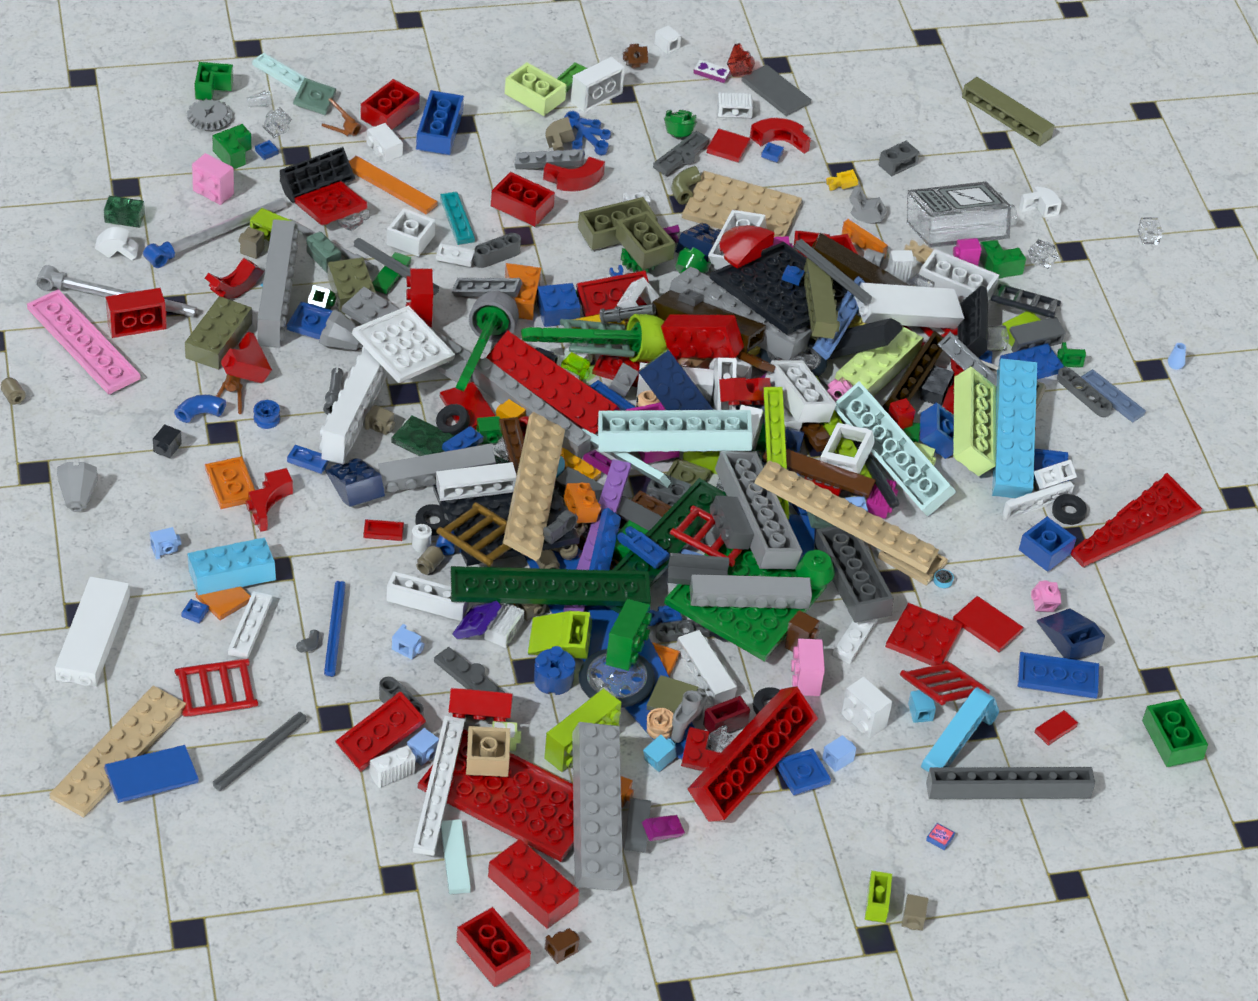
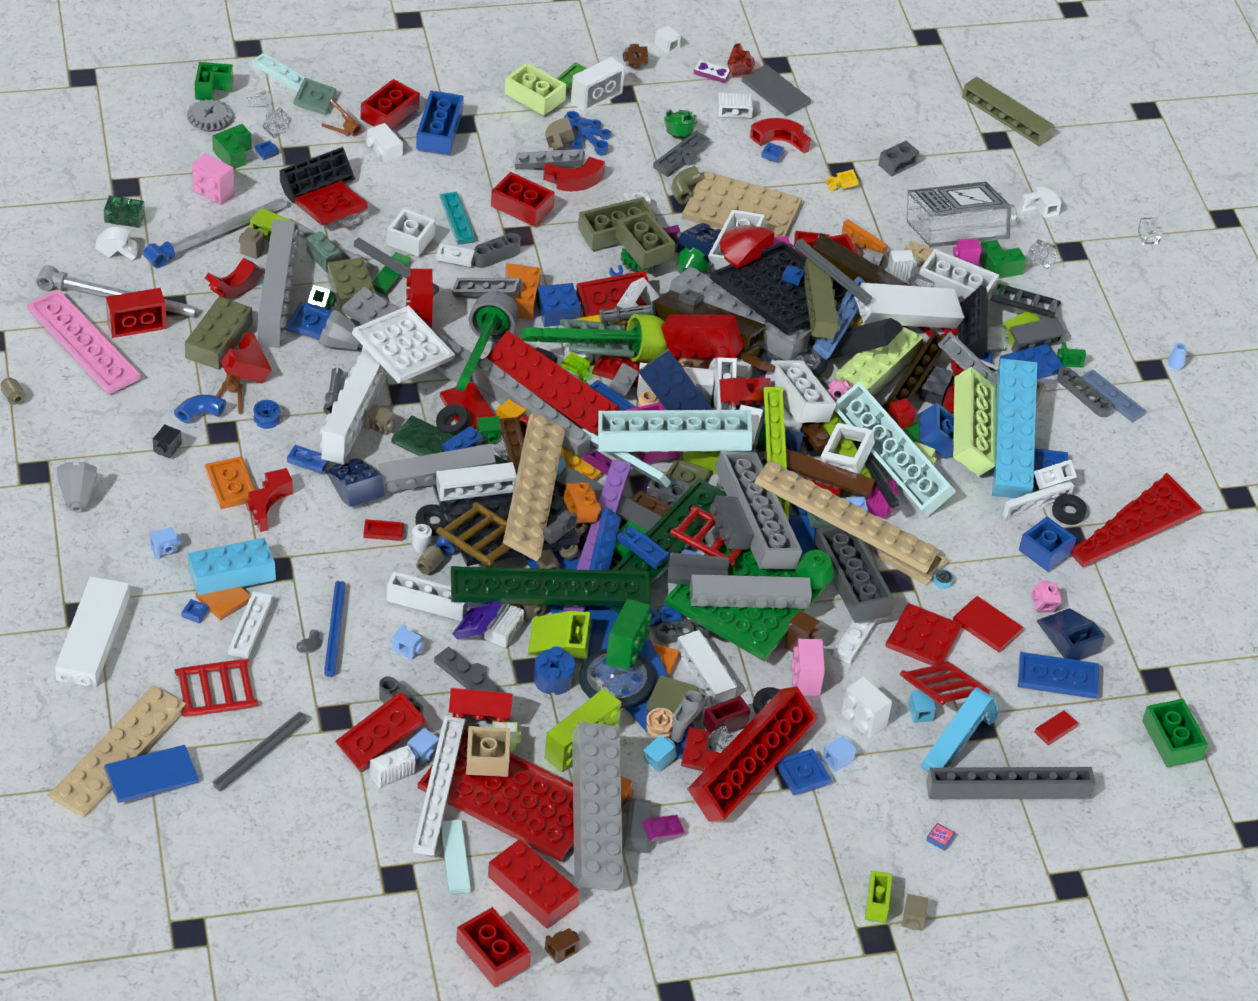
orange tile [349,156,438,215] -> none
red tile [706,128,750,163] -> none
light grey brick [849,186,887,223] -> none

